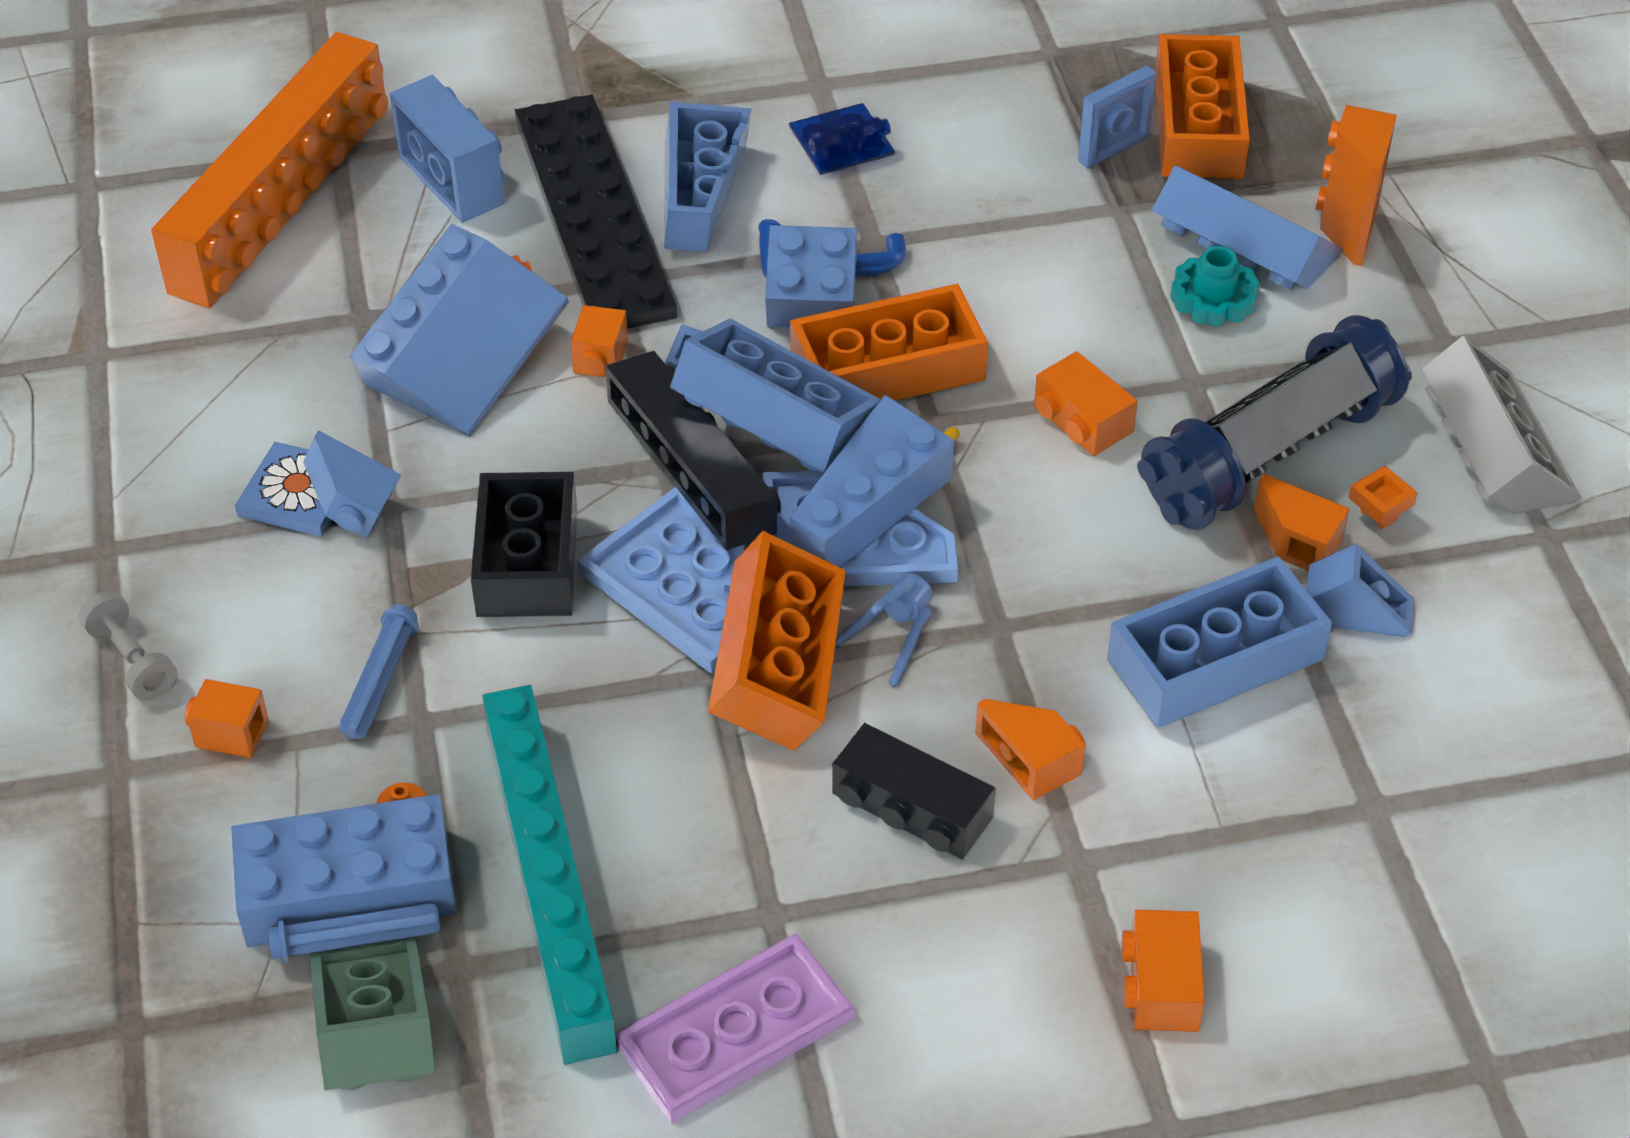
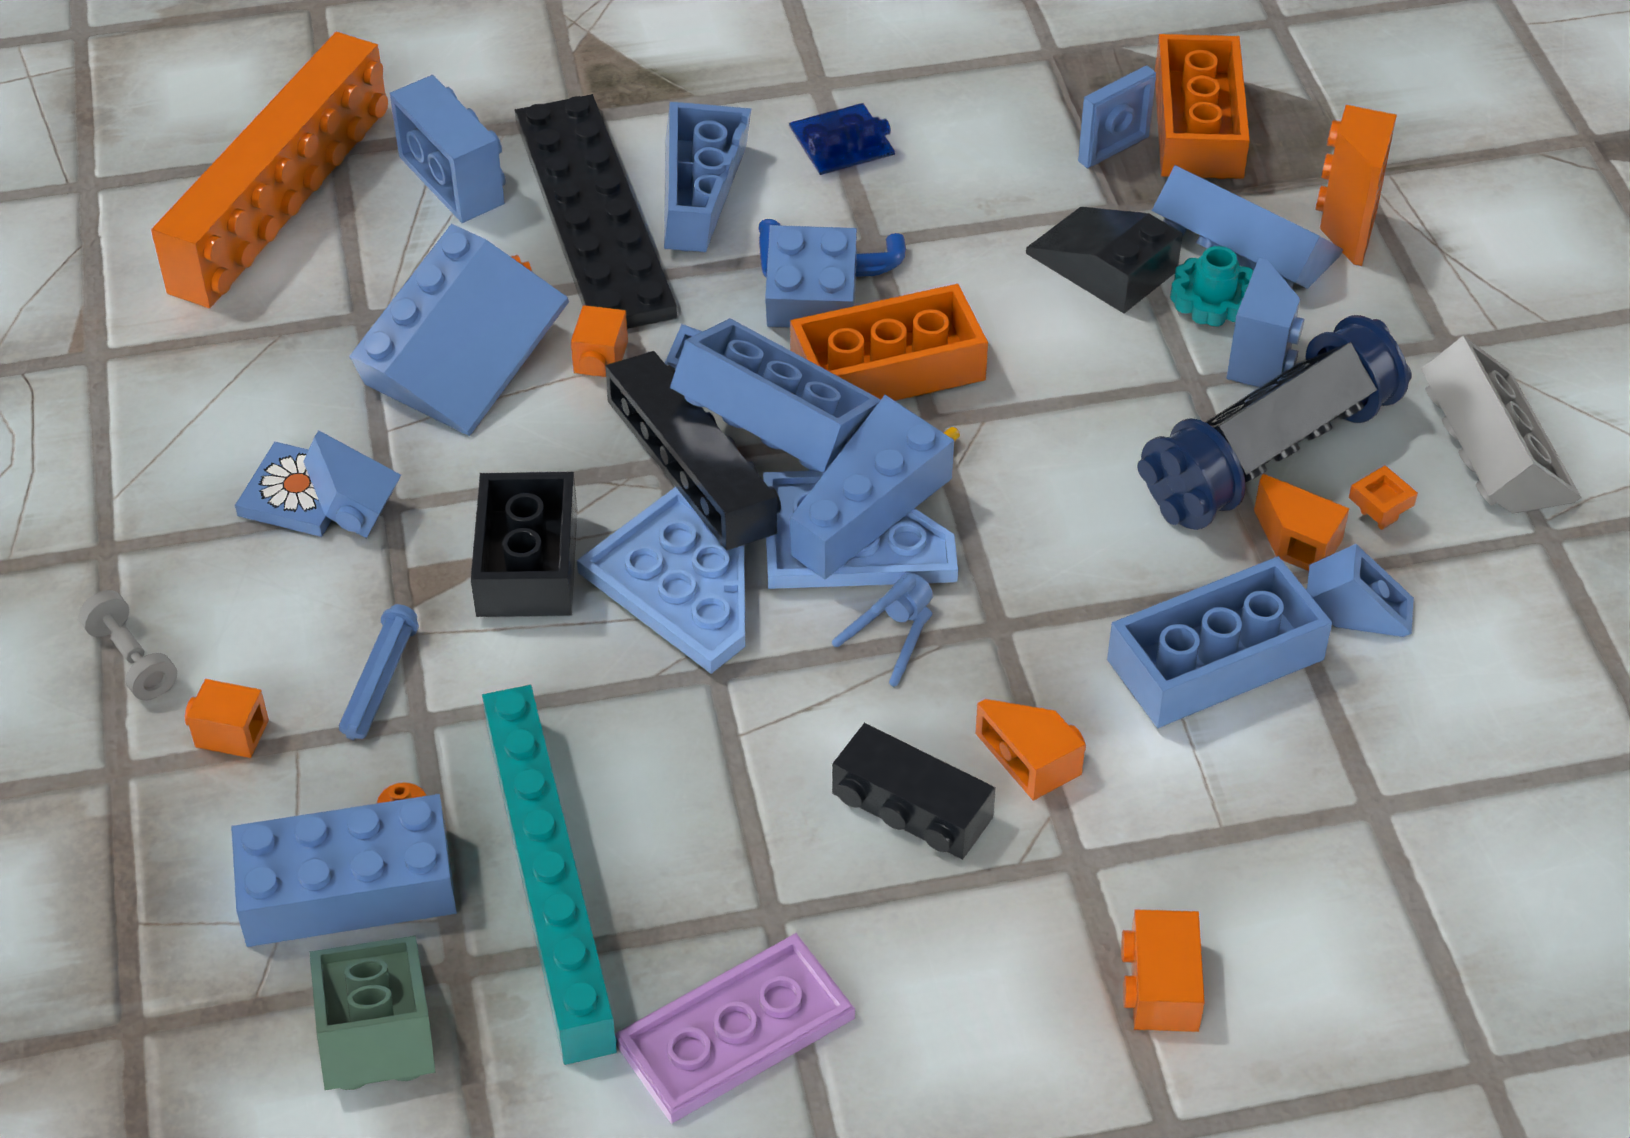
medium blue axle [268,902,440,963] -> none
orange brick [708,531,846,751] -> none
orange brick [1034,351,1138,456] -> none
none -> black slope [1026,207,1183,314]
none -> medium blue slope [1226,258,1304,387]

